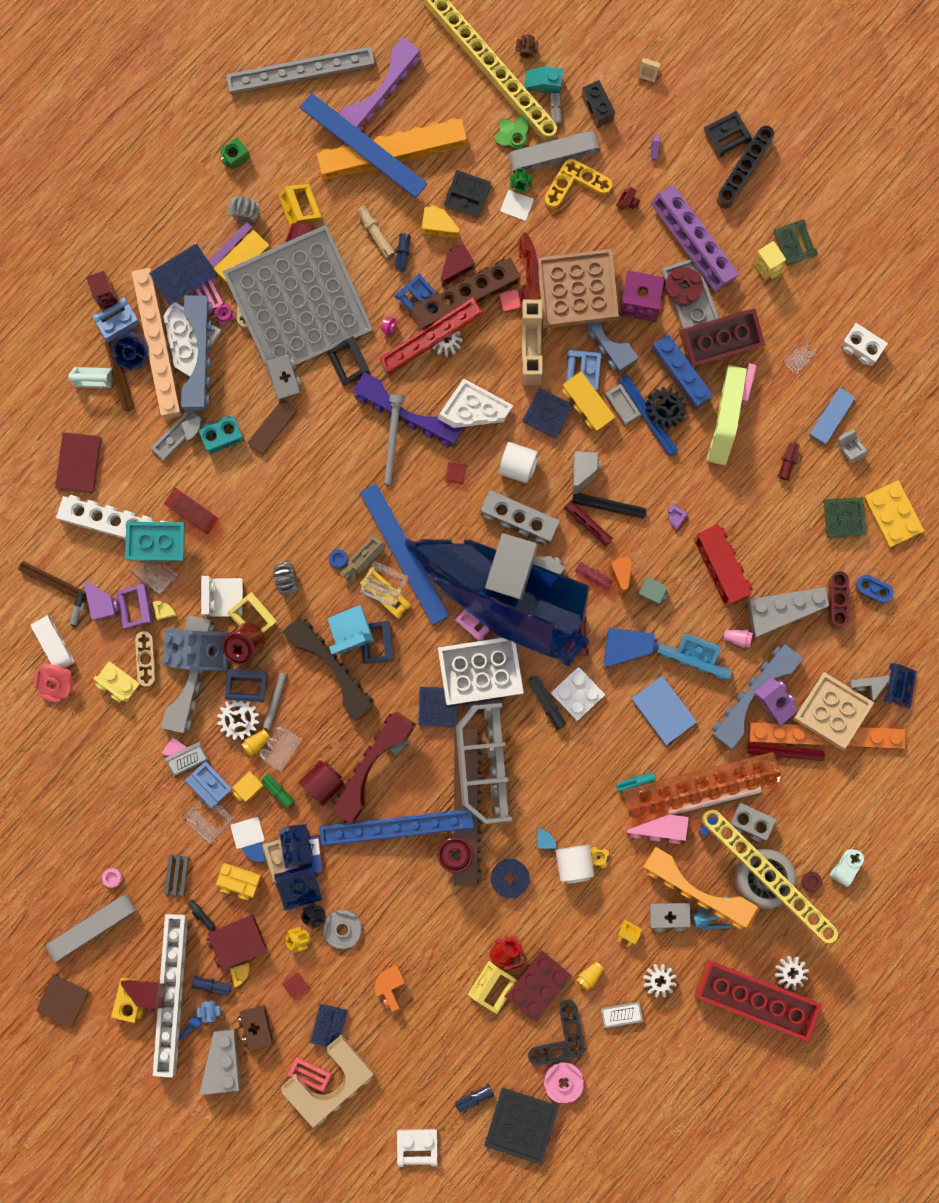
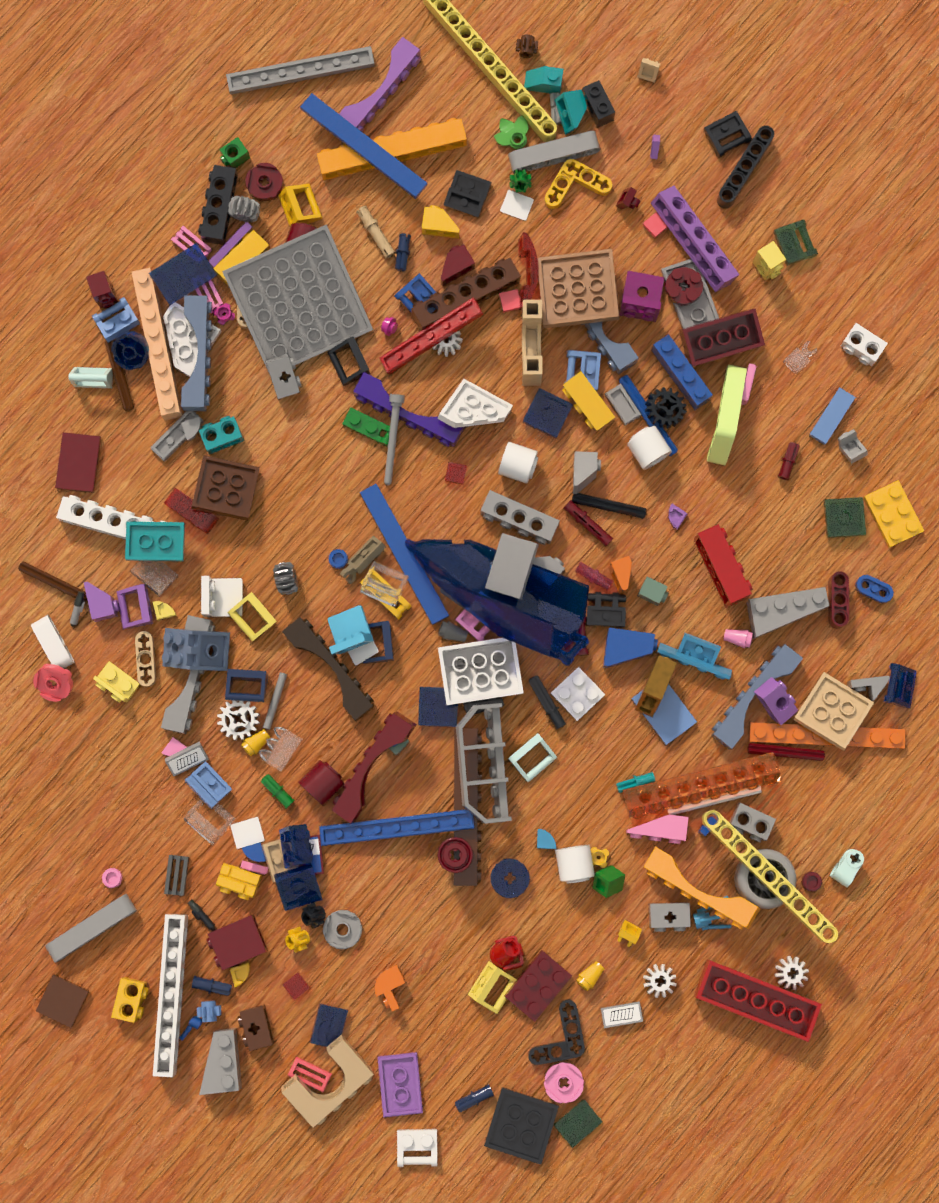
dark red slope [121,980,166,1012] -> none
dark red piece [222,623,265,665] -> none
yellow brick [232,771,265,802] -> none
reddish brown tile [247,398,298,455] -> none
none -> bright pink tile [171,226,212,264]
none -> reddish brown plate [191,455,260,521]
none -> black brick [198,165,238,245]
none -> bright pink tile [240,860,268,875]
none -> dark red plate [245,163,283,201]
none -> green plate [342,407,398,447]
none -> white sticker [348,641,379,666]
none -> medium lavender tile [378,1052,423,1117]
none -> dark grey cone [438,621,468,642]
none -> light aqua tile [508,733,557,782]
none -> teal slope [554,90,587,135]
none -> clear green plate [554,1099,603,1148]
none -> black plate [586,592,626,627]
none -> green panel [593,865,625,898]
none -> white piece [627,426,672,470]
none -> pearl gold slope [635,655,677,717]
none -> coral tile [643,211,668,238]

